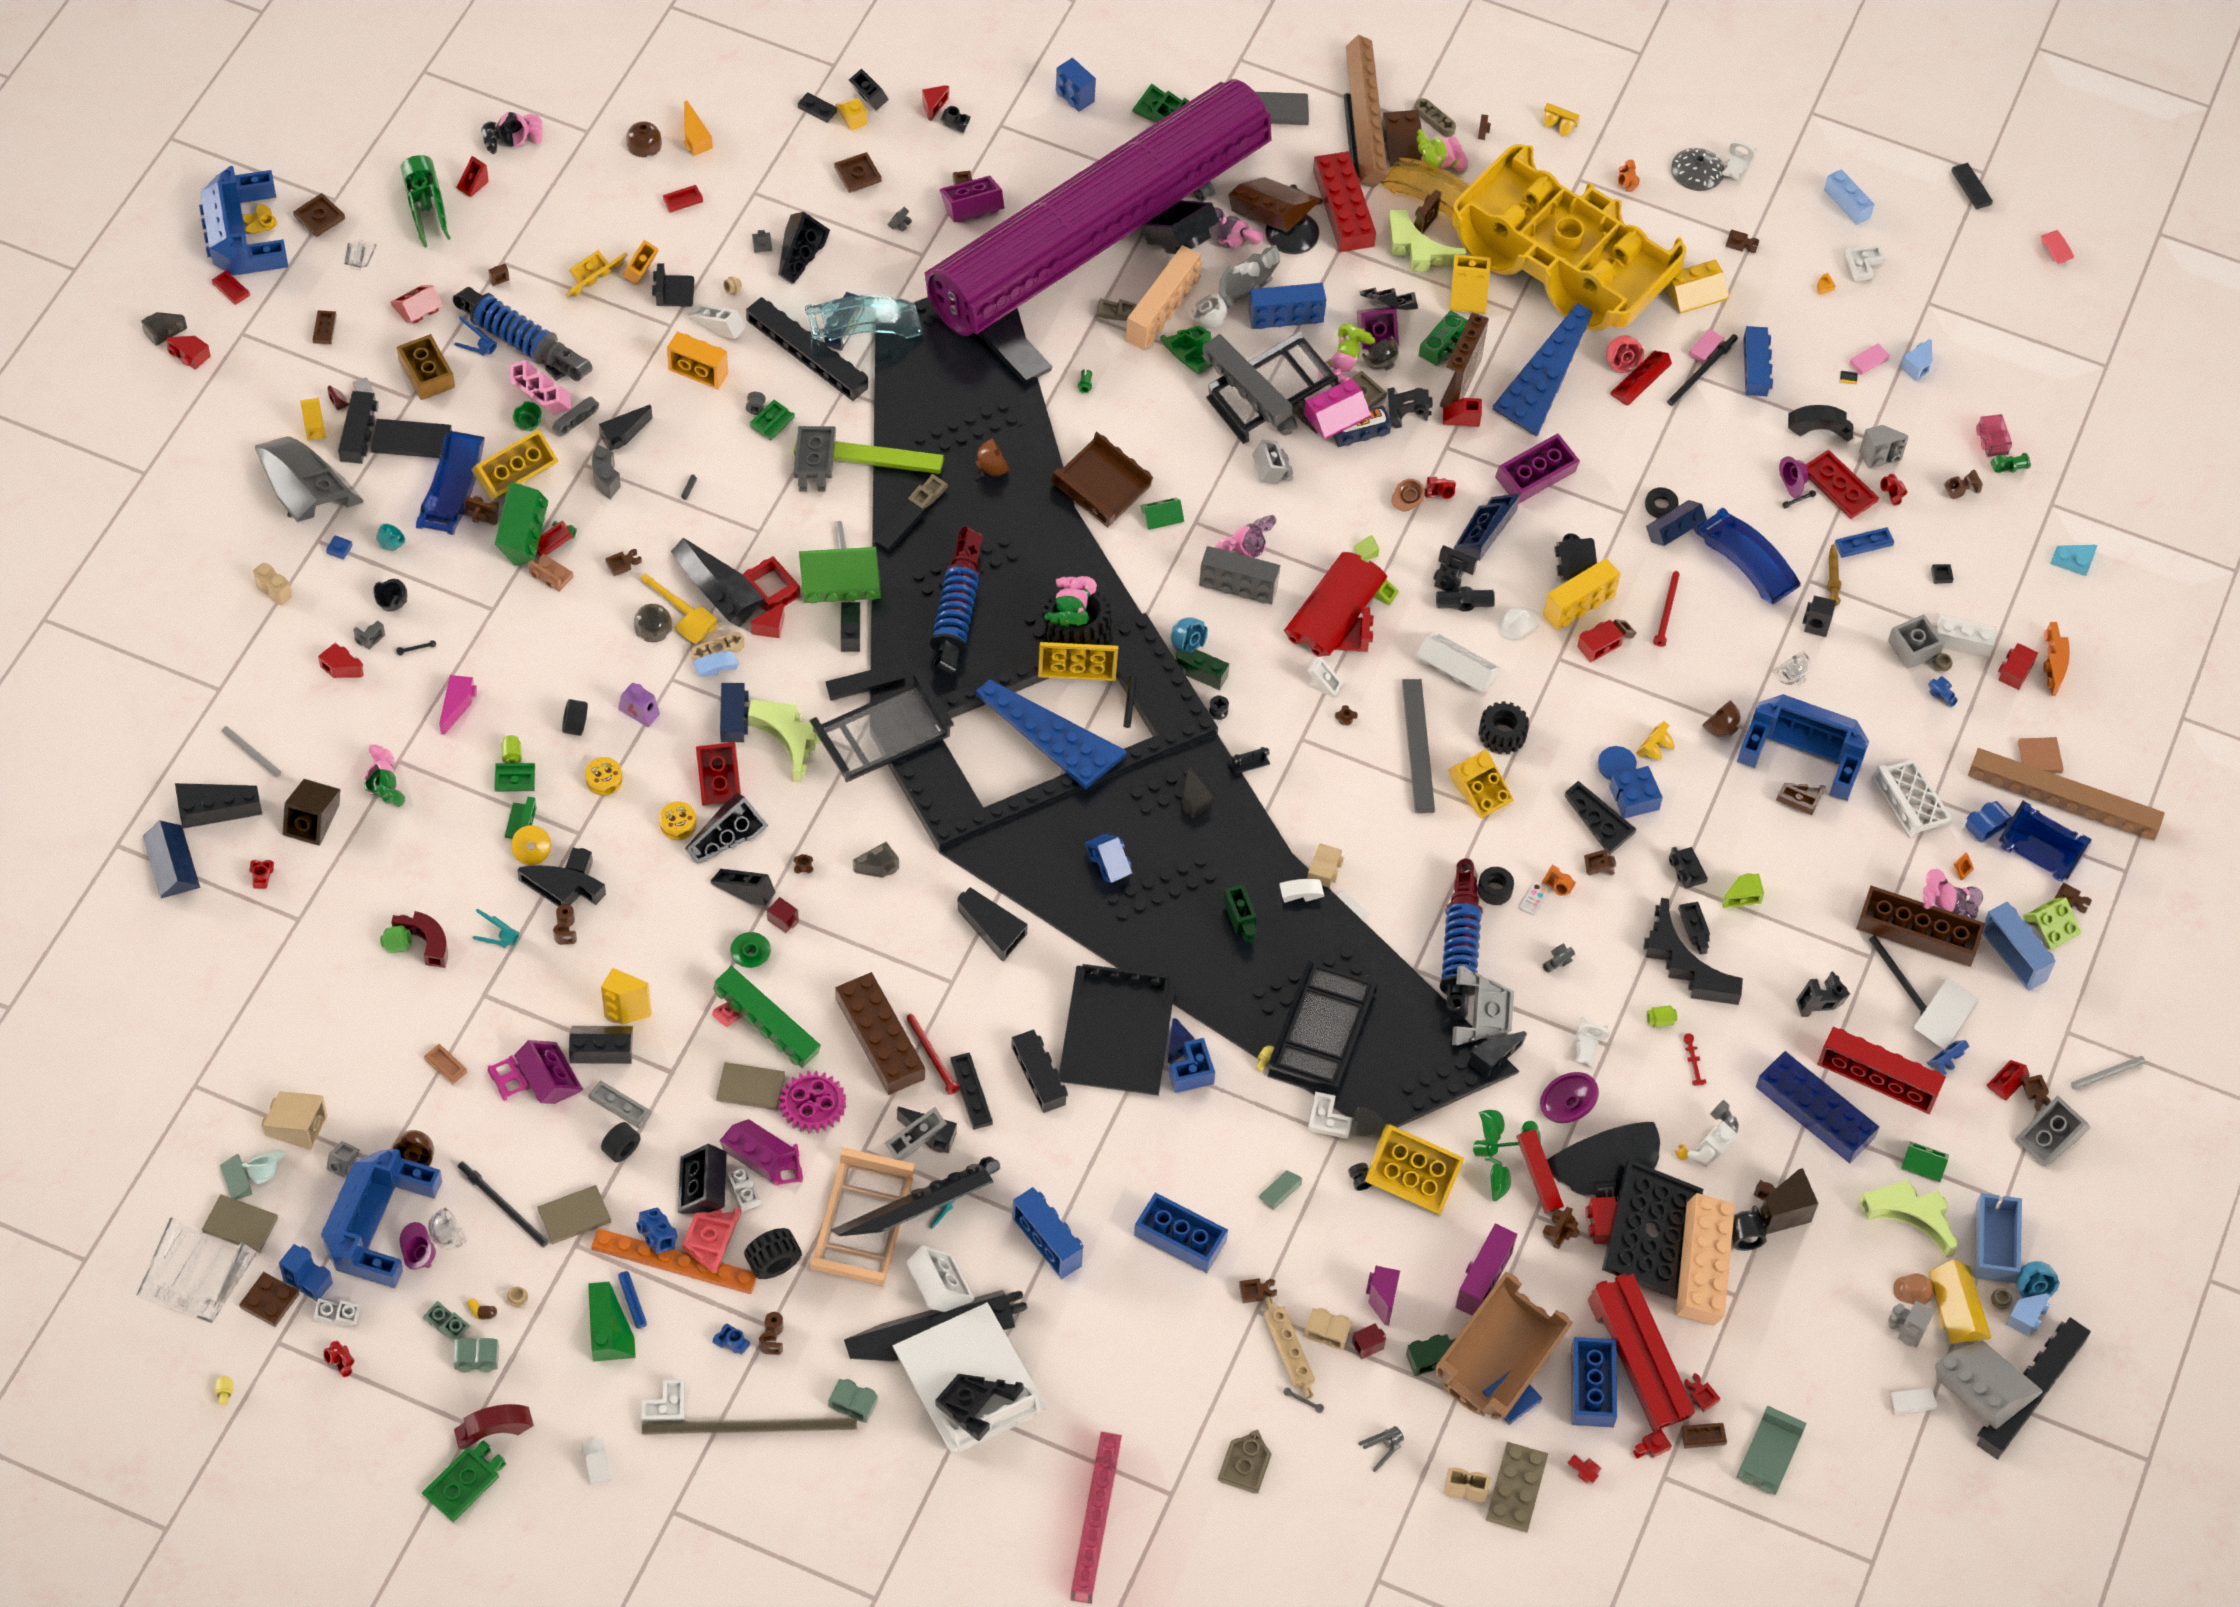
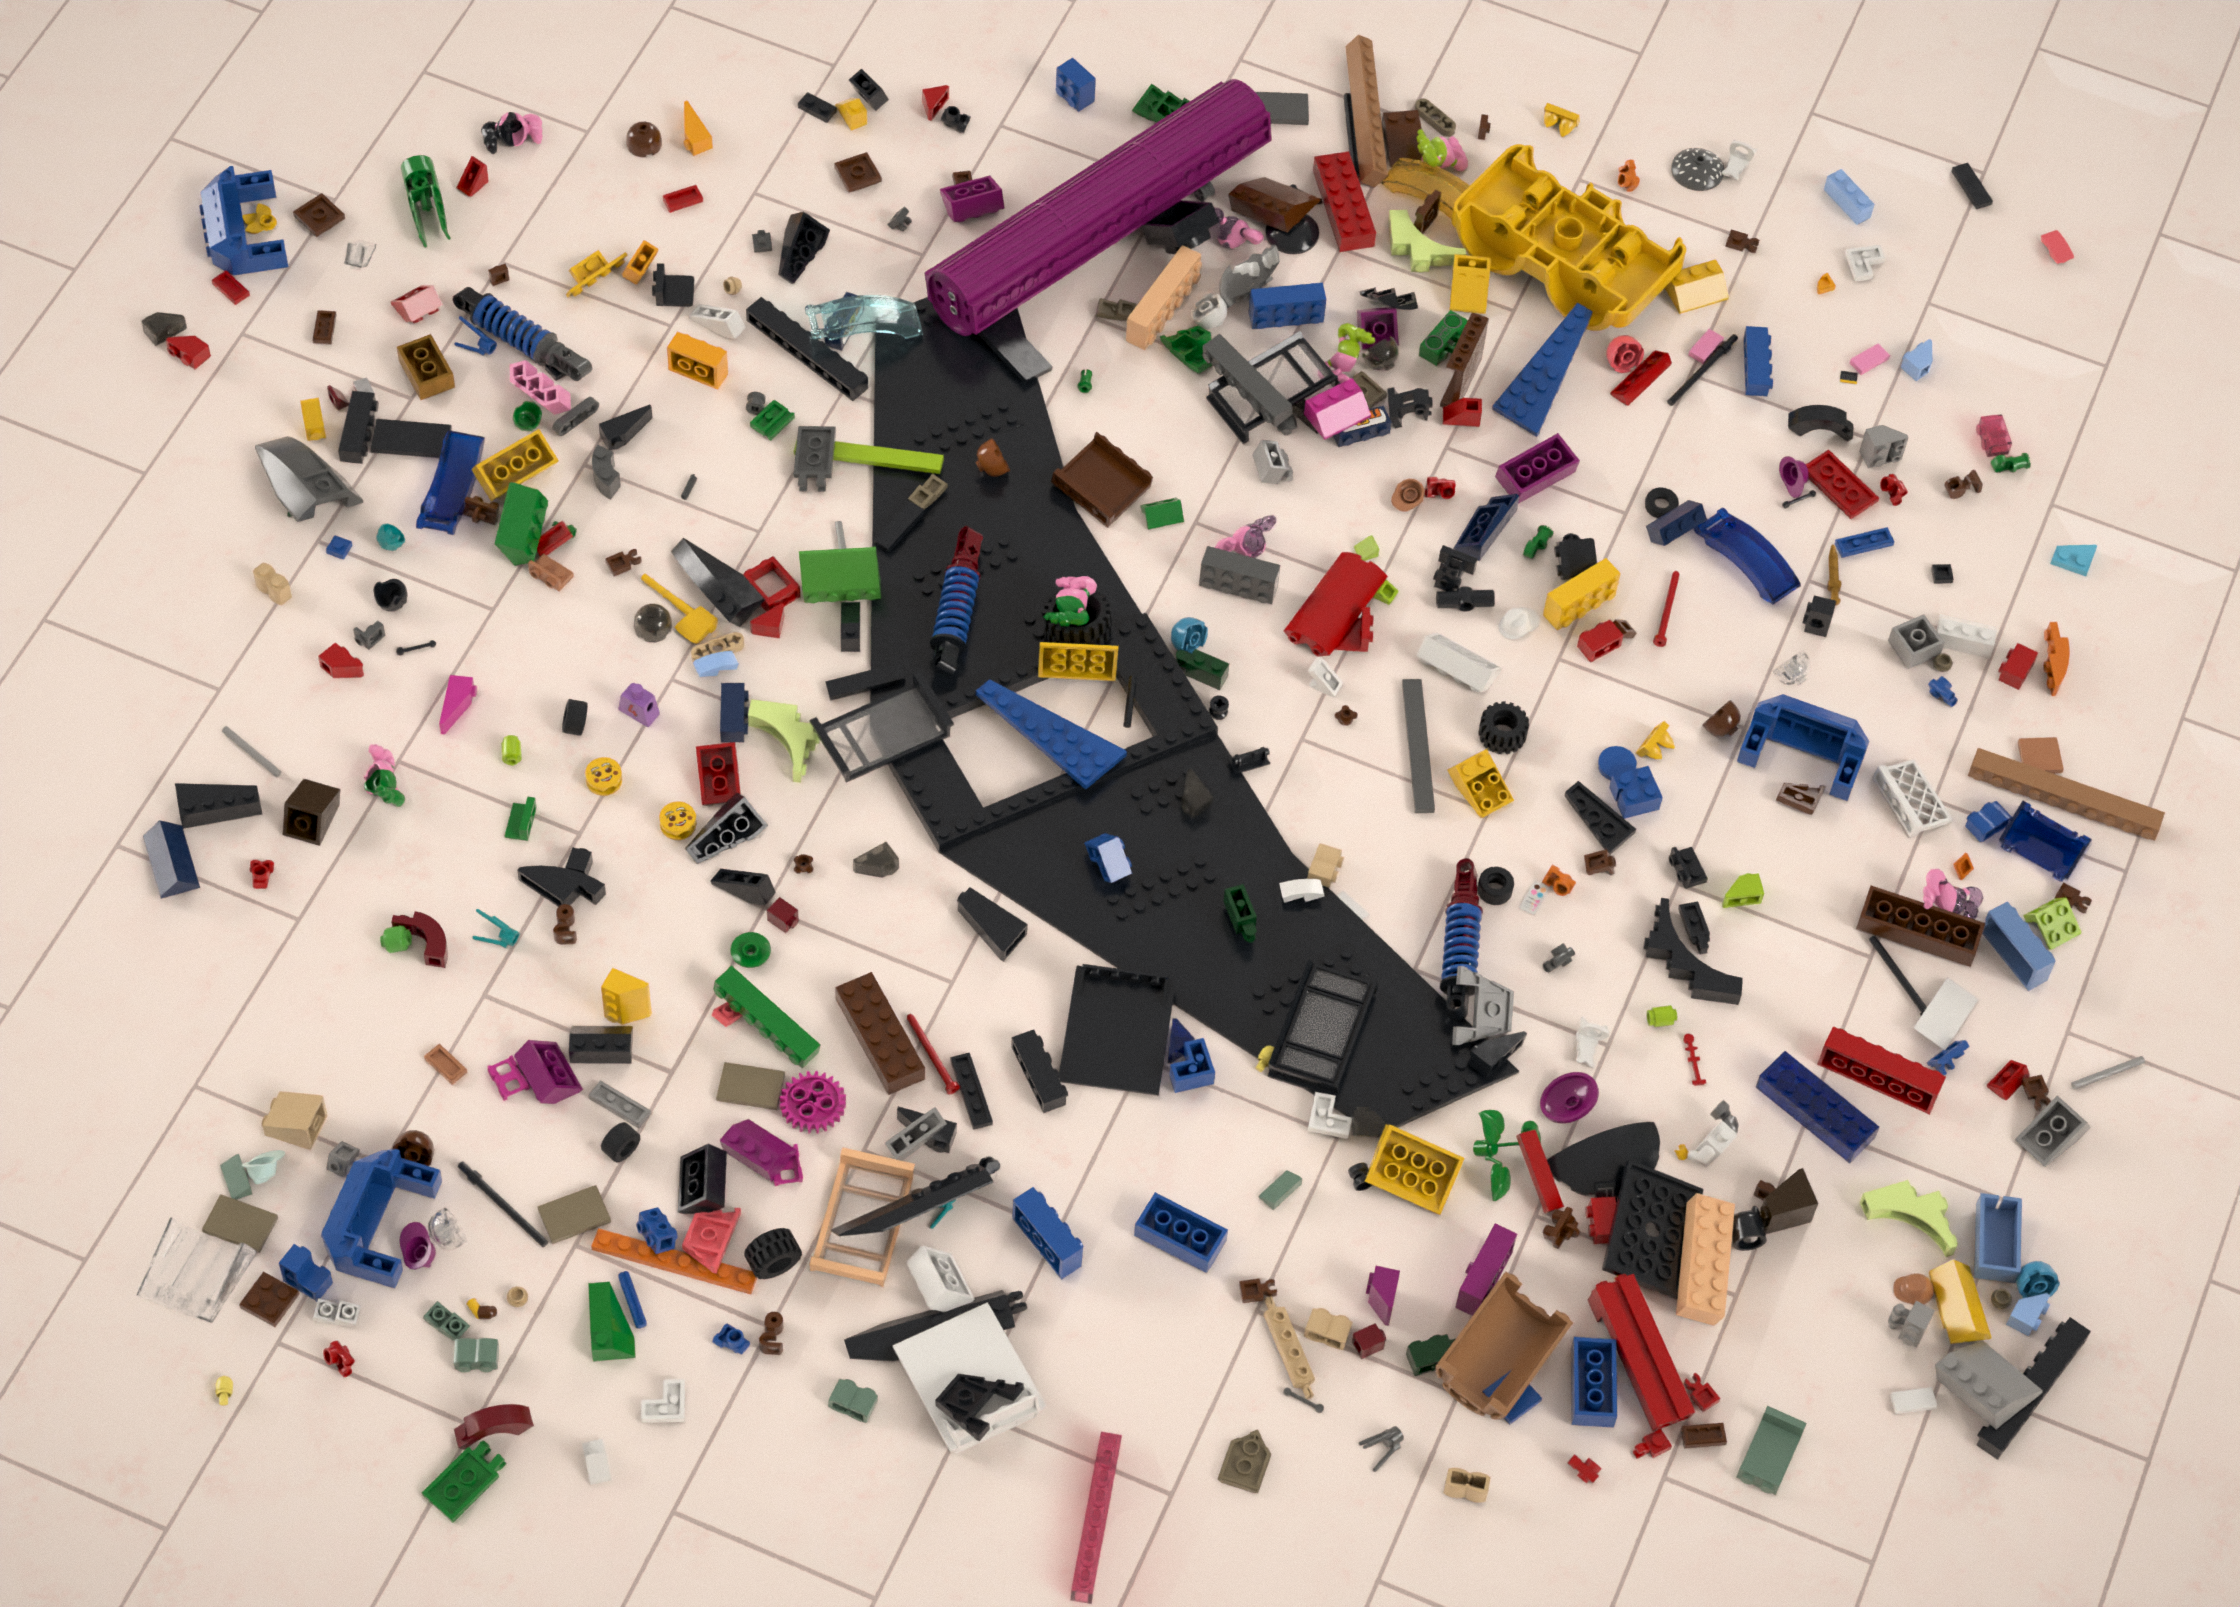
green plate [494,763,535,792] -> none
yellow dish [511,825,551,865] -> none
dark tan axle [642,1417,857,1435] -> none
white slope [727,1166,761,1212] -> none
dark tan plate [1486,1442,1549,1533] -> none
black tile [1796,971,1850,1017] -> none
green panel [1901,1141,1949,1182] -> none
none -> green connector [1523,525,1554,559]

